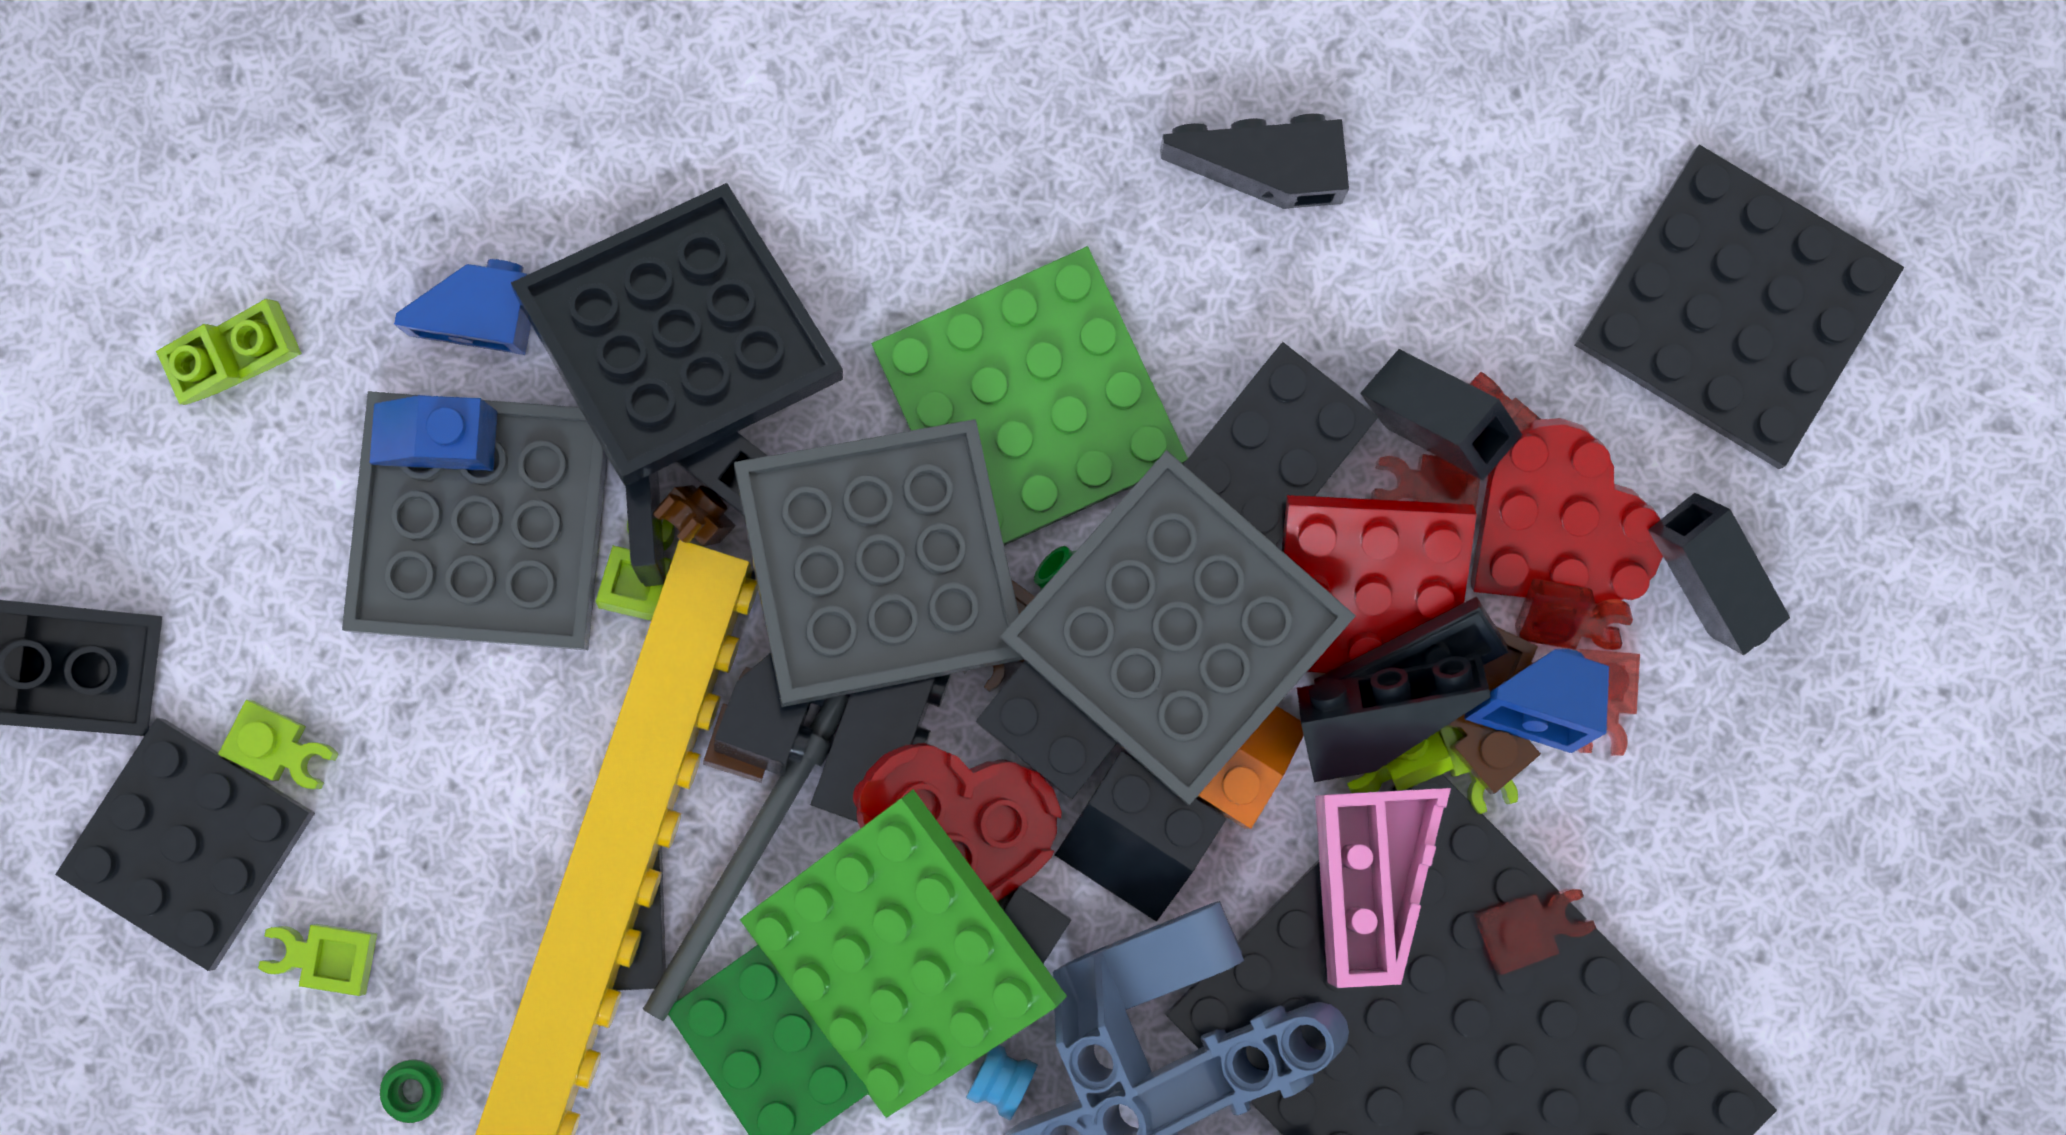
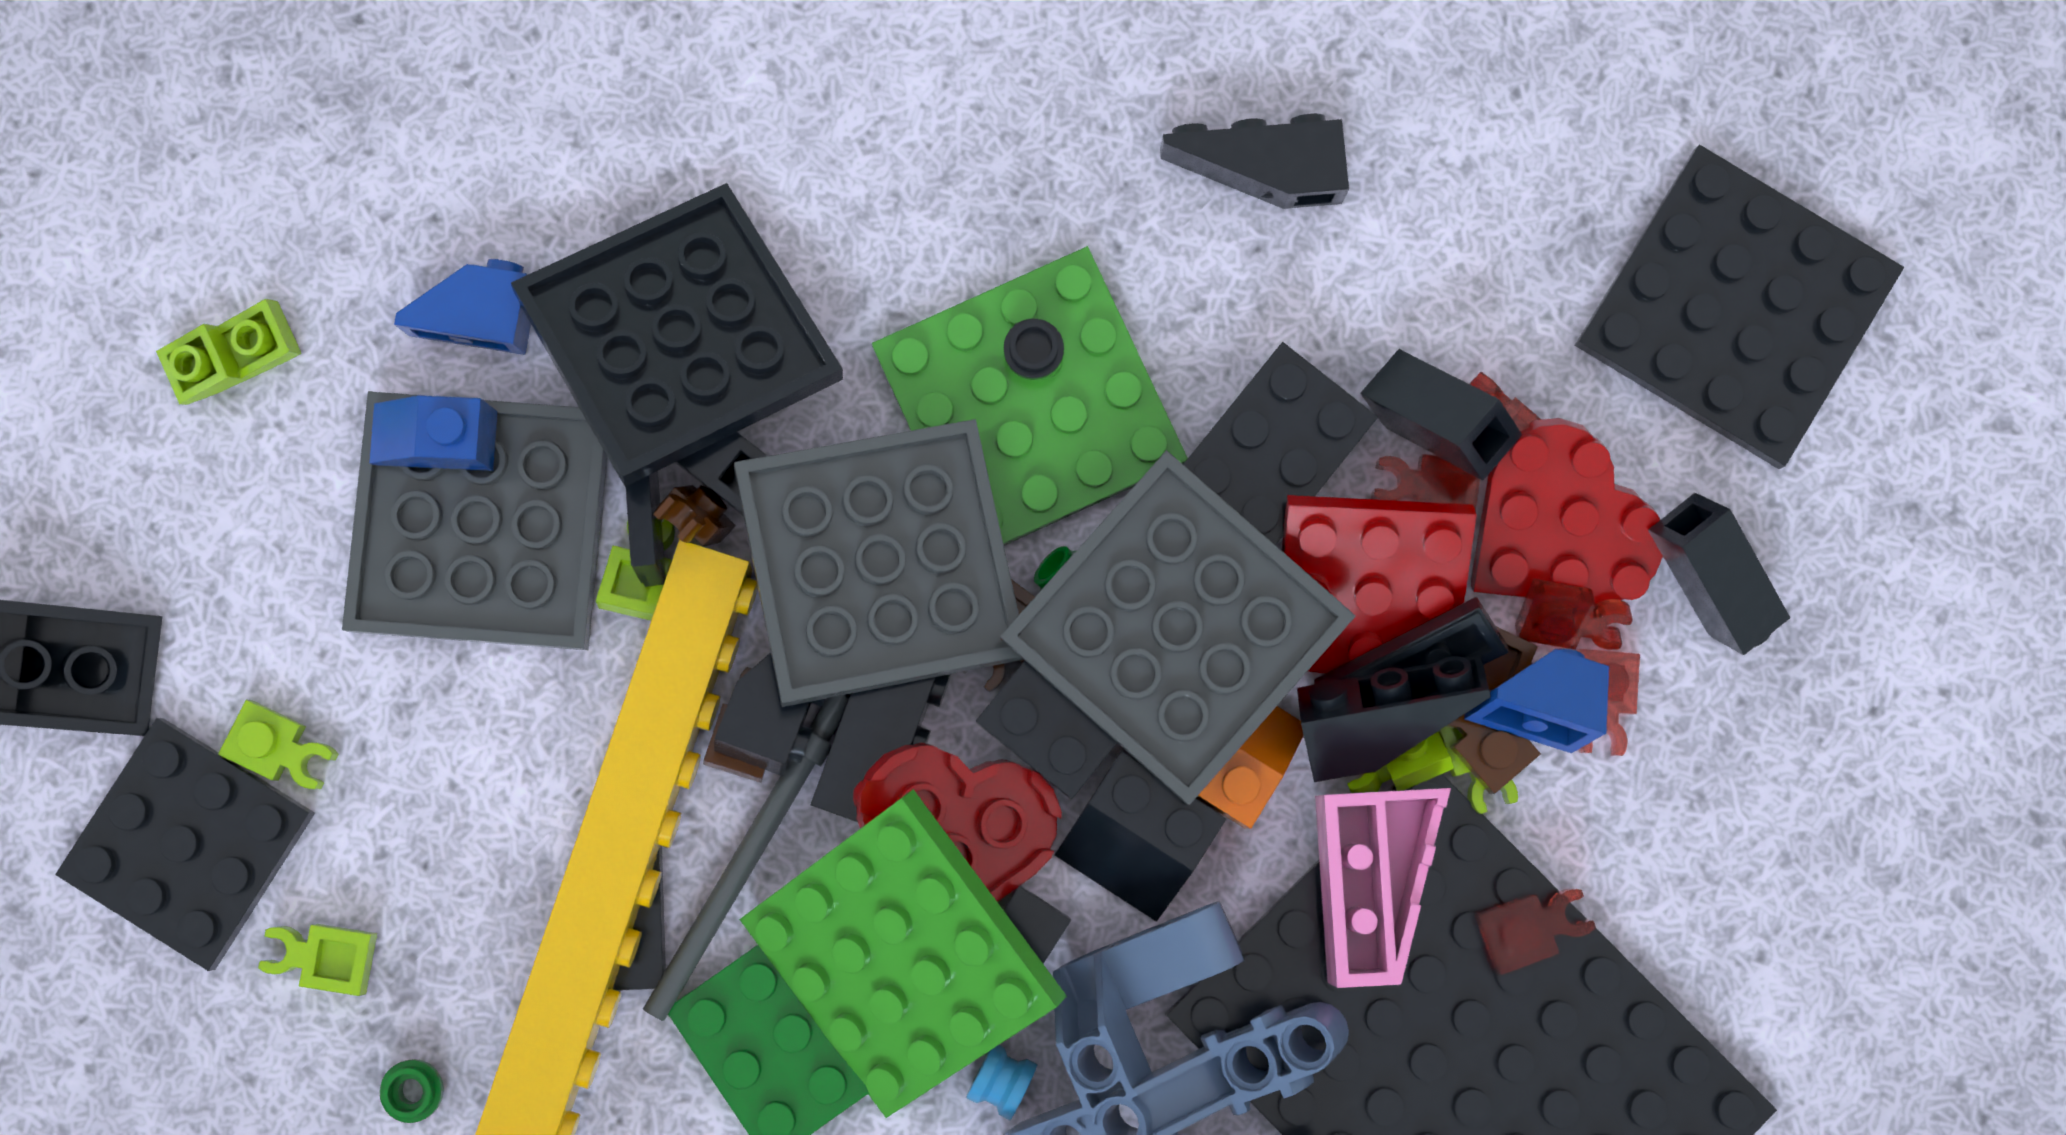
none -> black plate [1004,319,1064,380]

